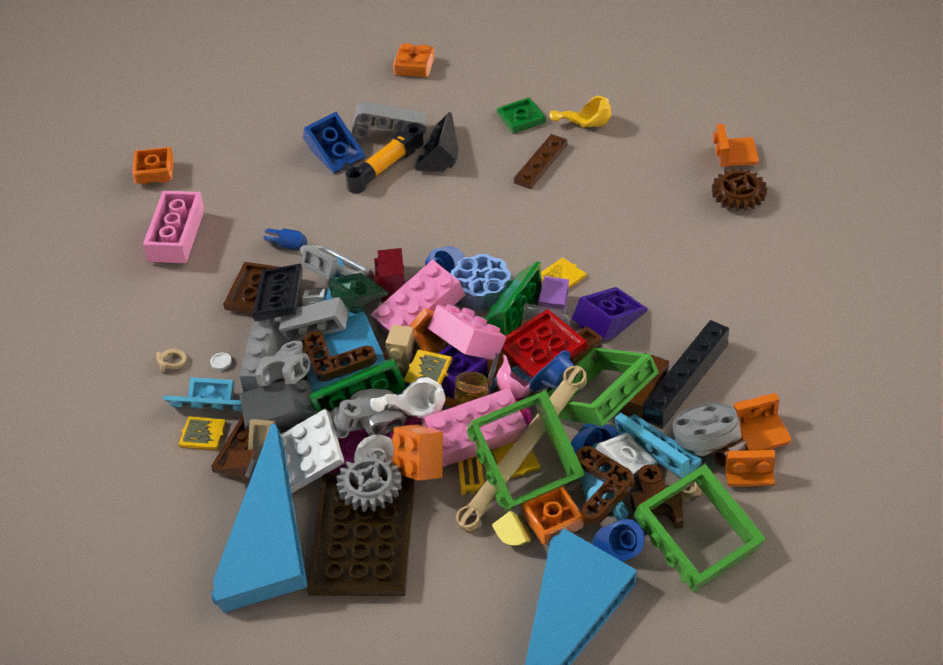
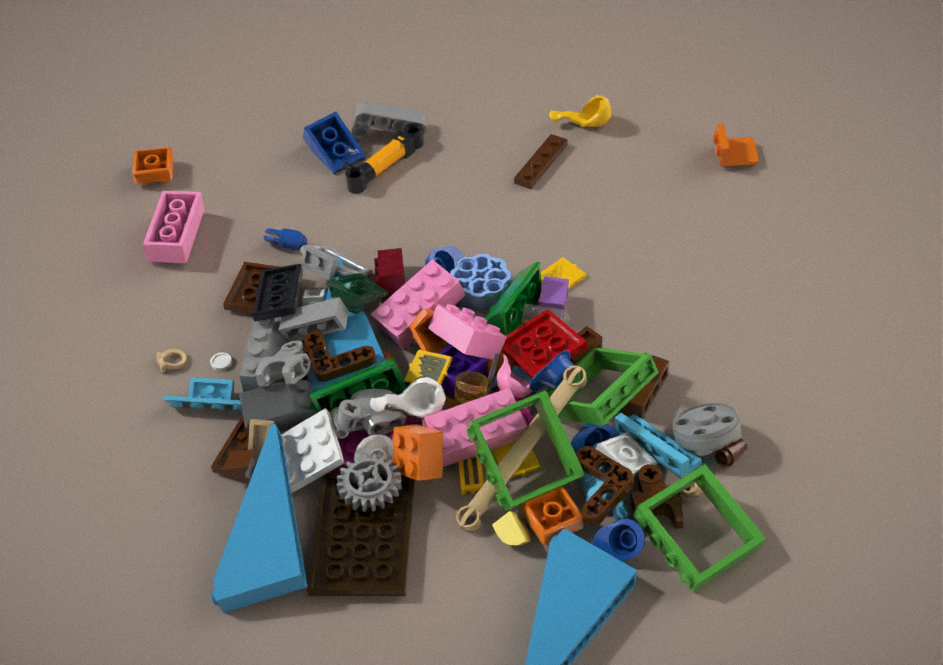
piece [179,416,226,450] -> none
tan brick [385,324,416,375] -> none
orange brick [393,43,435,77] -> none
black wedge [414,112,459,172] -> none
green tile [497,97,546,134] -> none
dark purple slope [571,287,648,341] -> none
black brick [643,320,729,429] -> none
reddish brown gear [712,168,767,211] -> none
orange bracket [725,450,775,487] -> none
orange bracket [733,393,791,450] -> none

